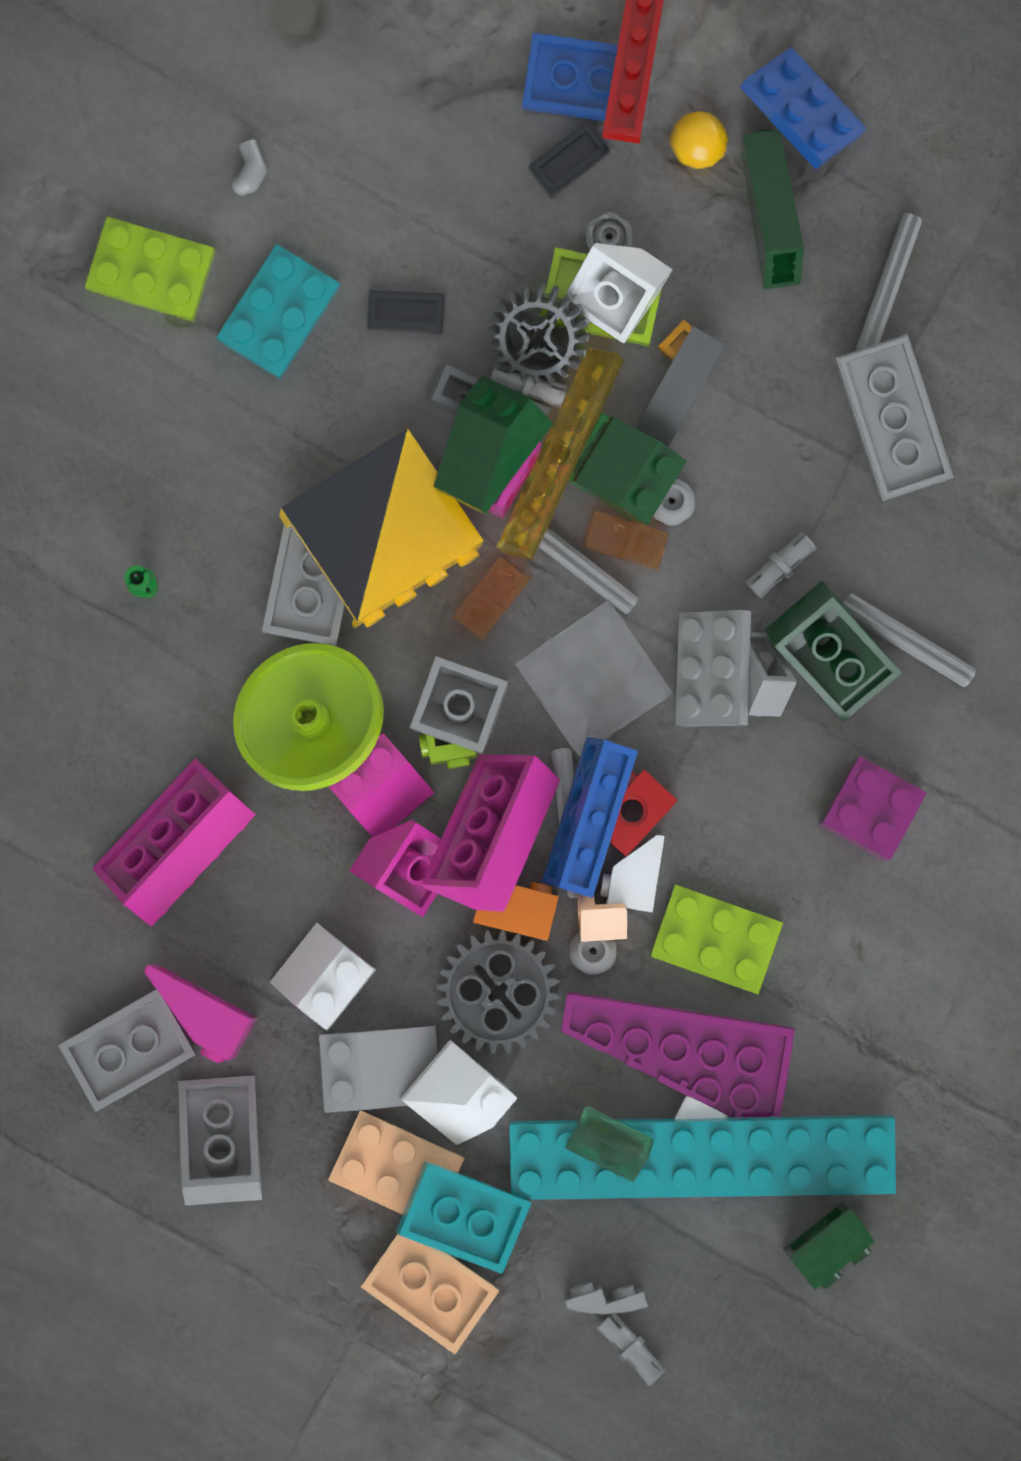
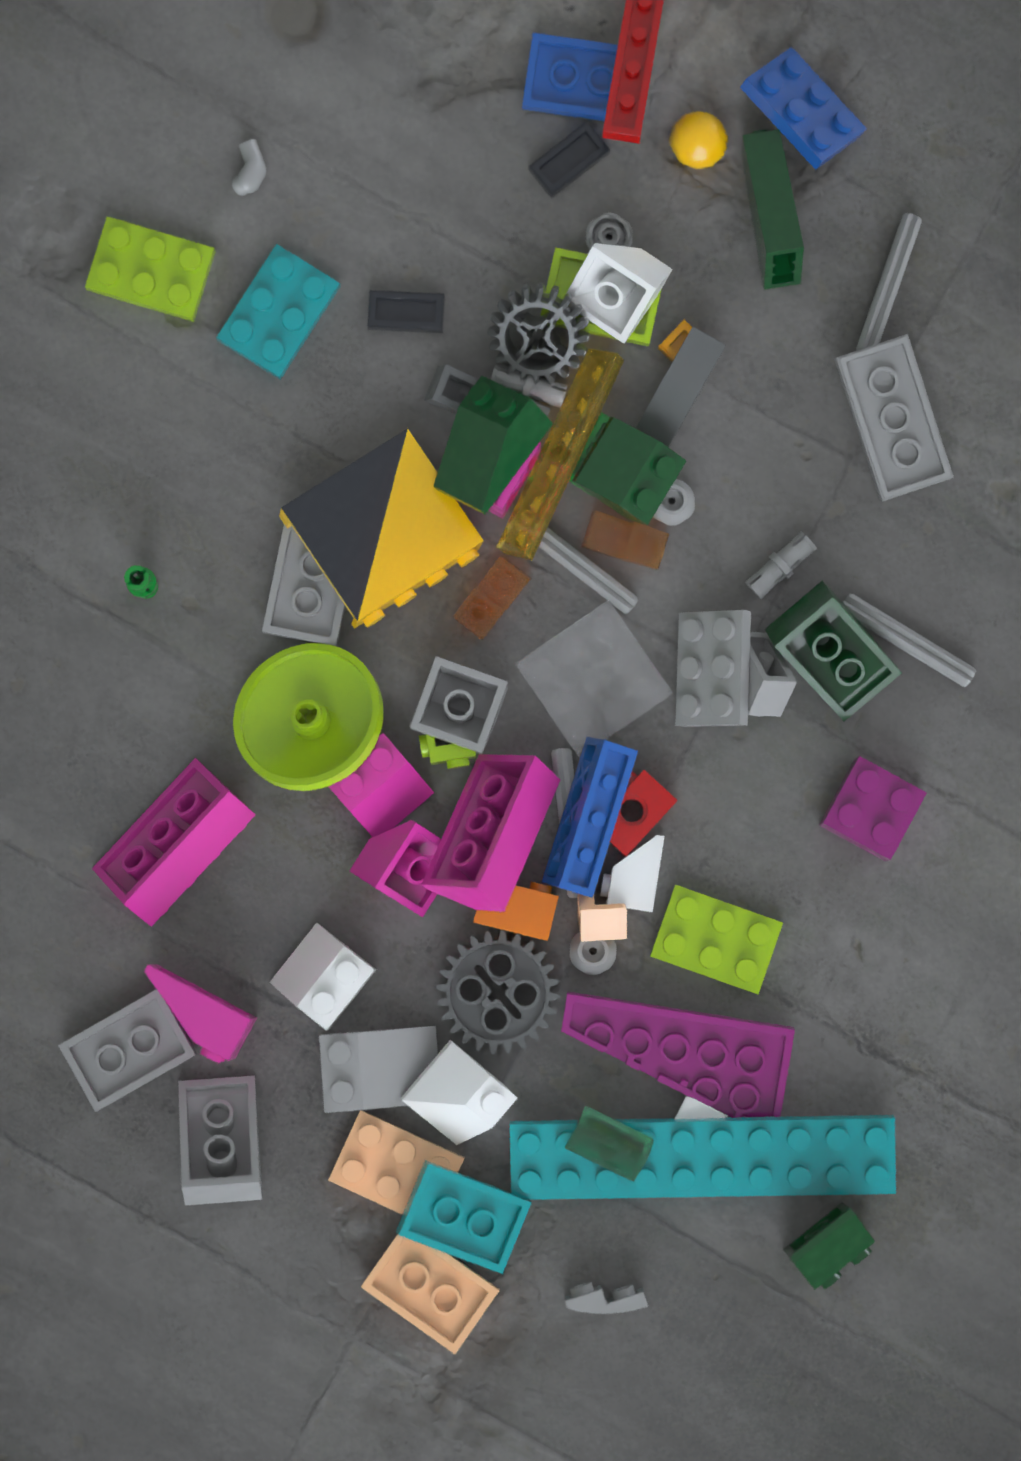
light grey pin [597,1313,667,1386] -> none

